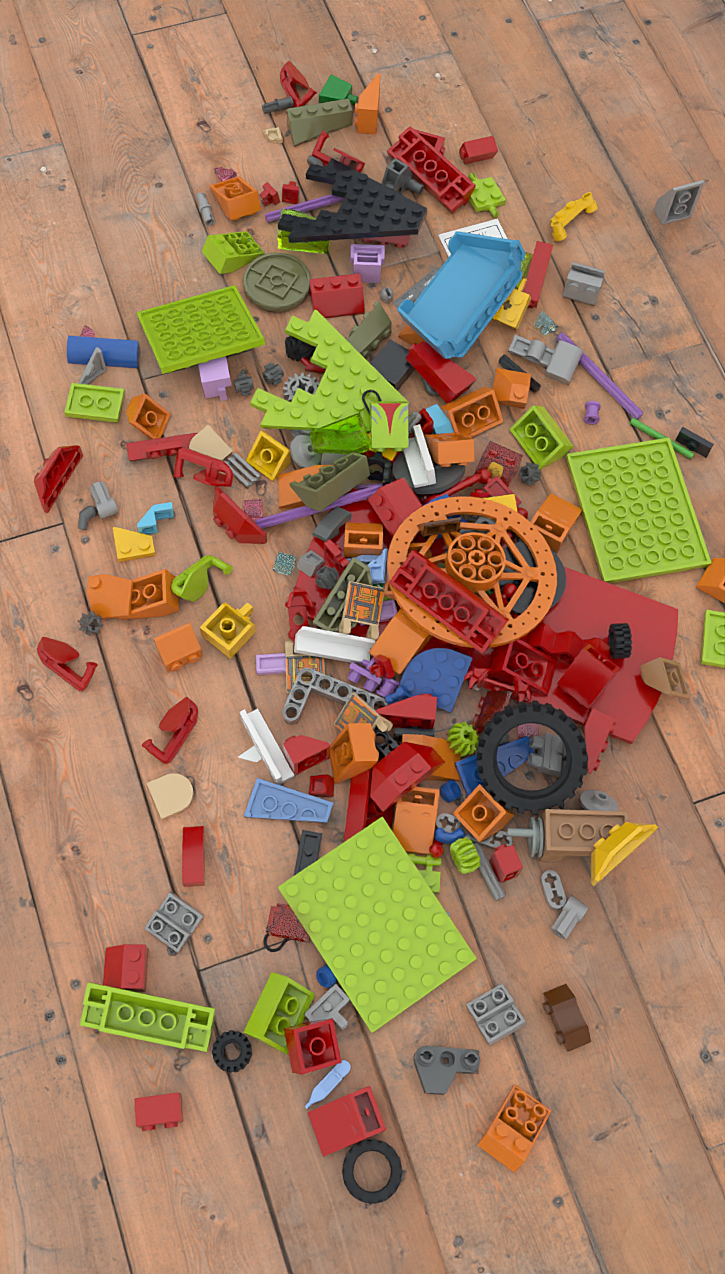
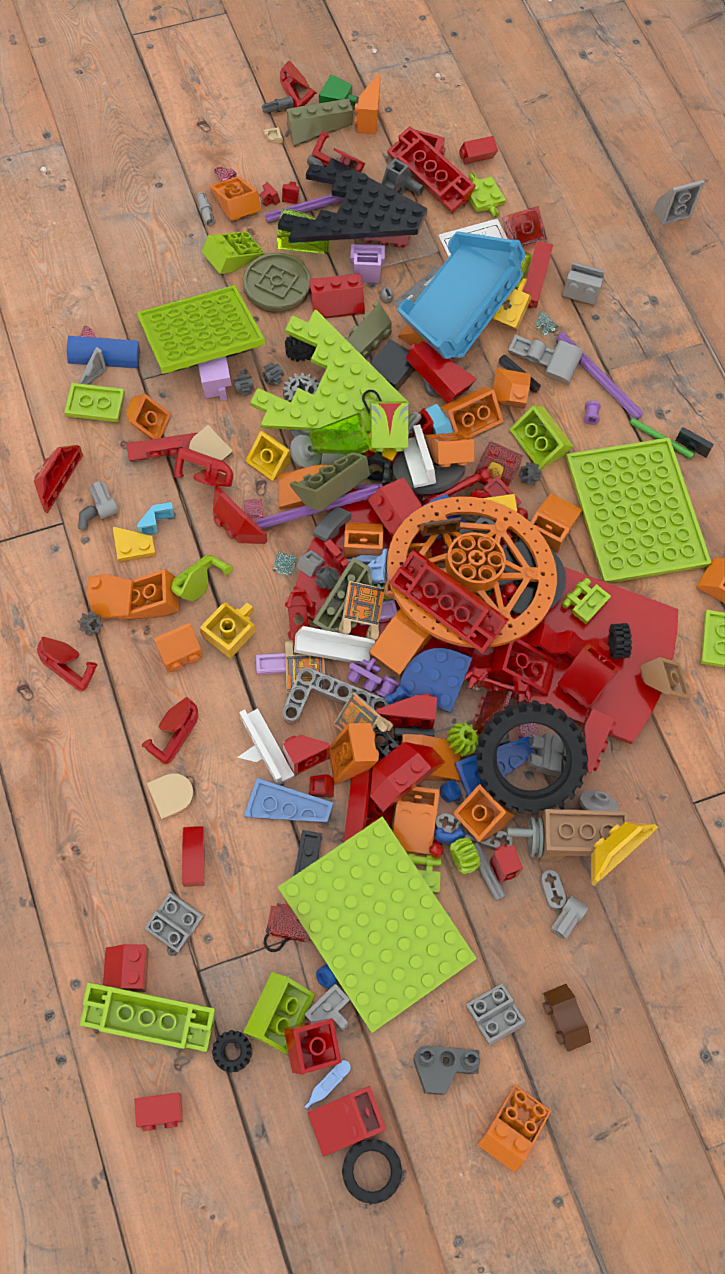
light grey tile [224,453,261,489] -> none
red bar [300,356,326,374] -> none
red tile [369,654,395,679] -> none
yellow plate [550,192,598,241] -> none
none -> clear red slope [502,206,547,247]
none -> lime plate [561,578,611,624]

